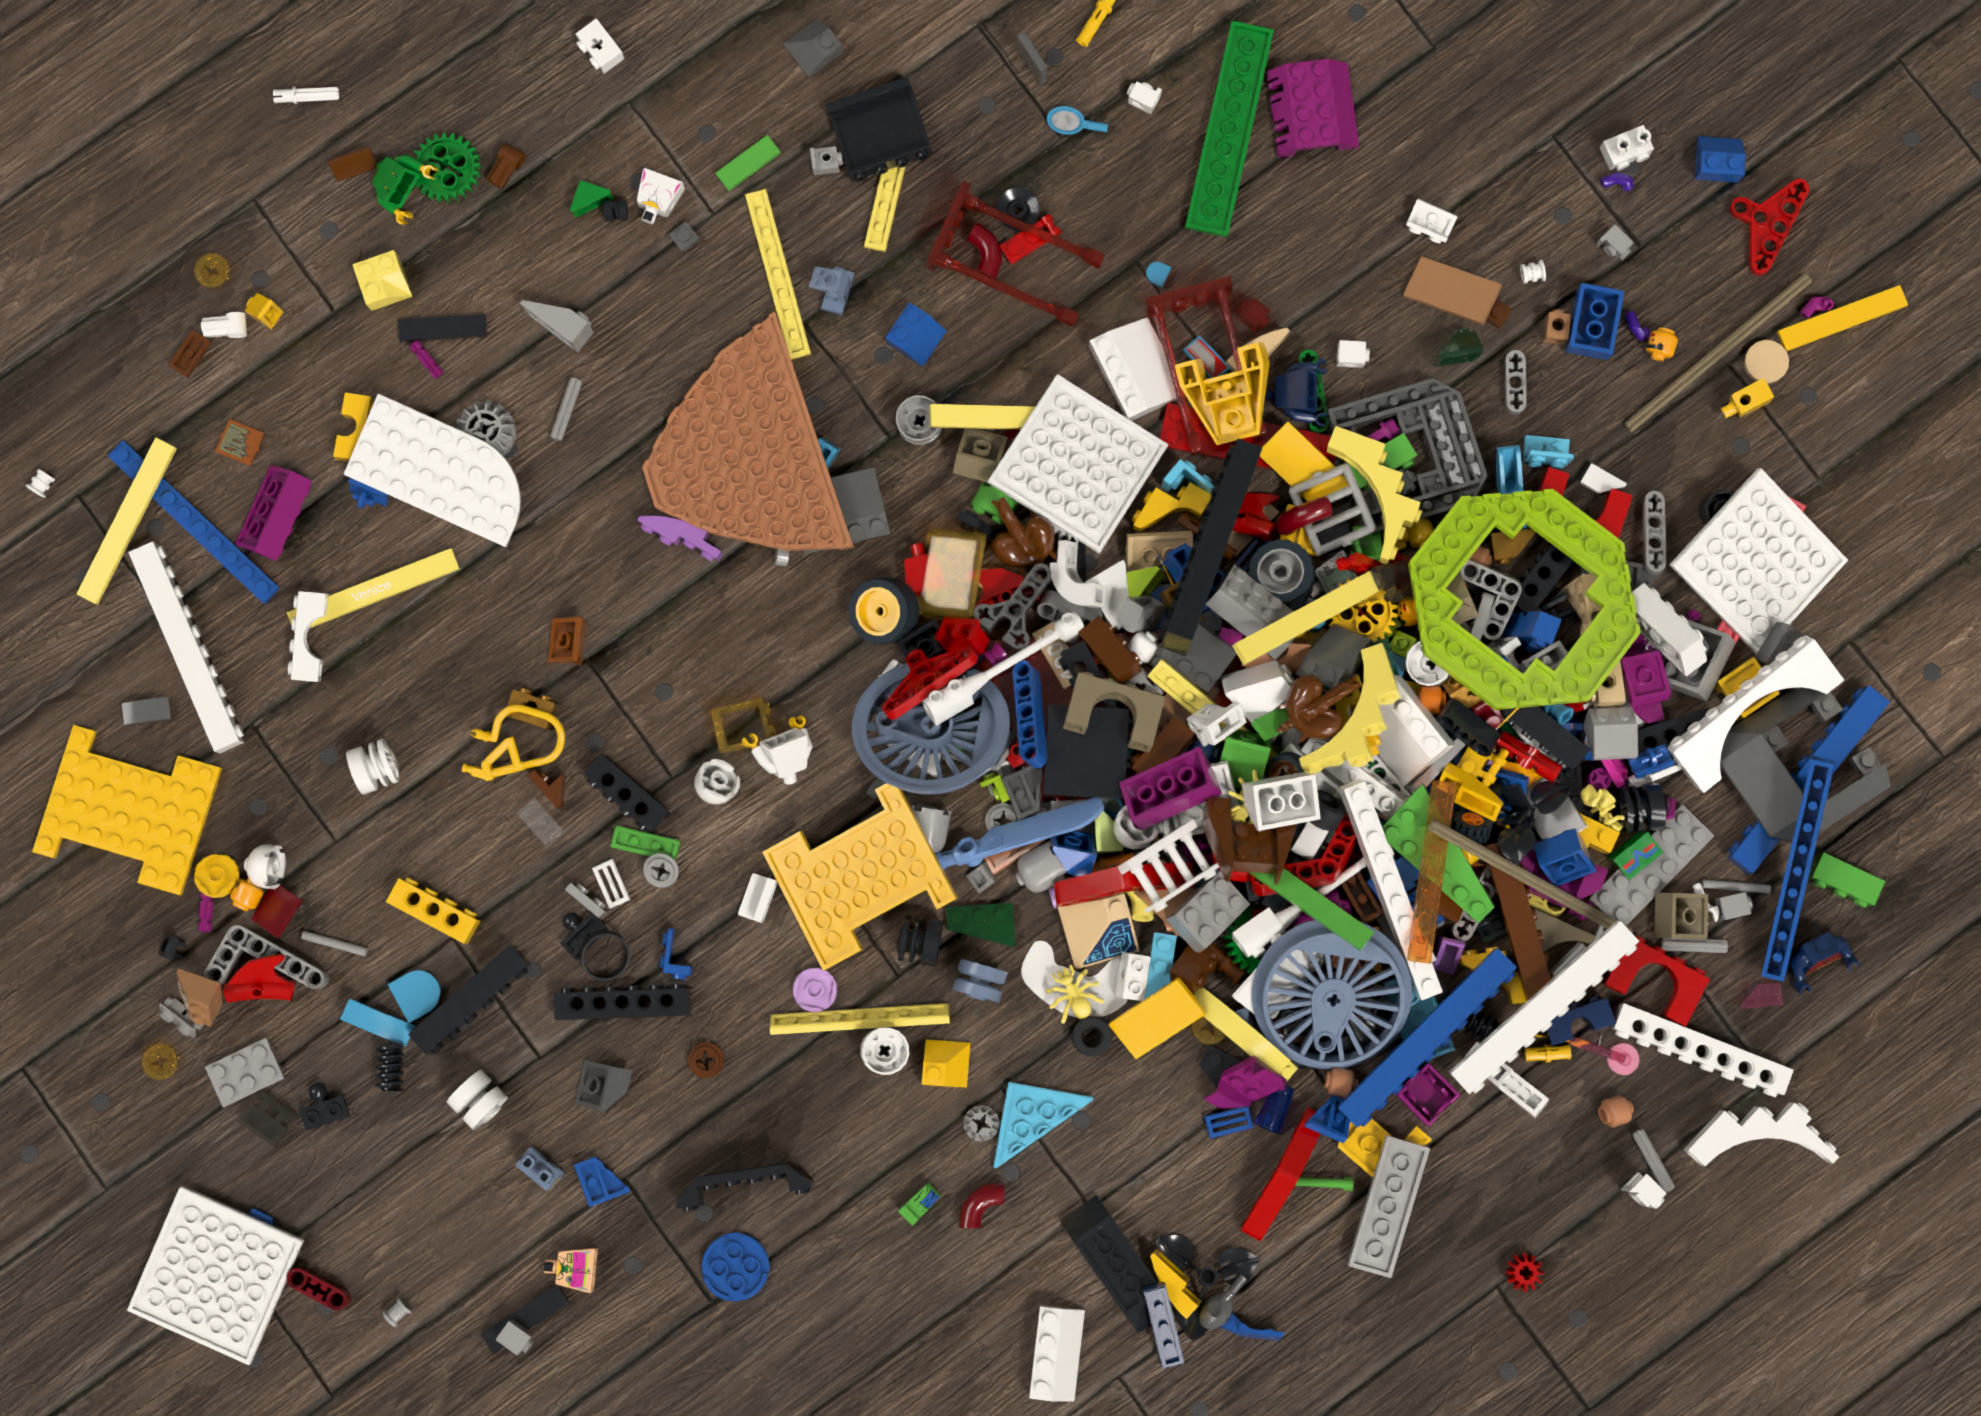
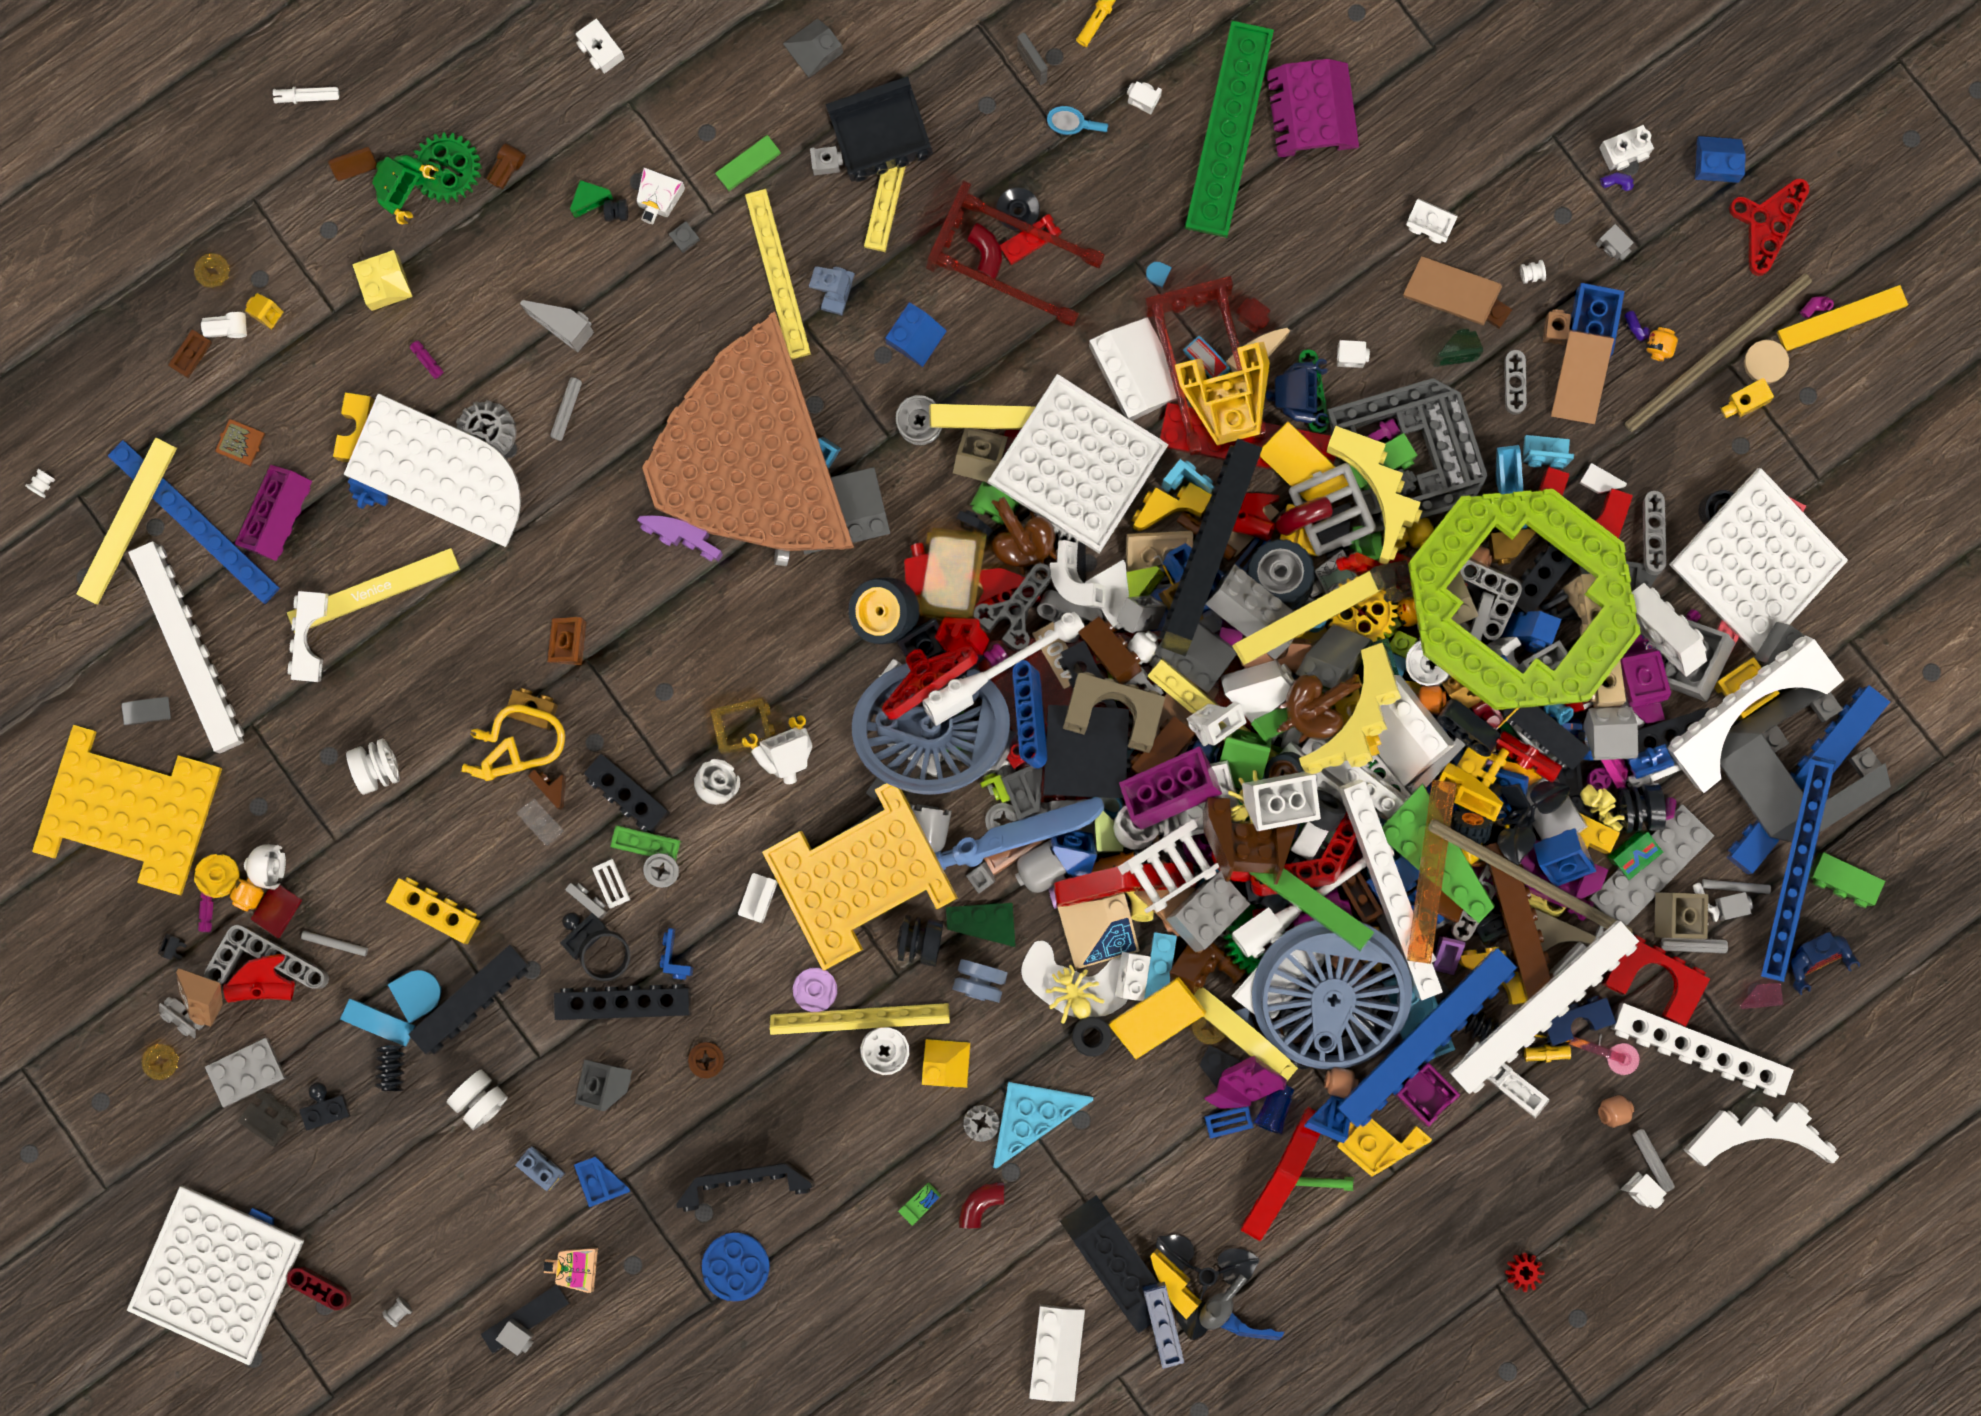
black tile [398,314,487,342] -> none
light grey plate [1347,1135,1430,1278] -> none
none -> medium nougat tile [1551,330,1614,424]

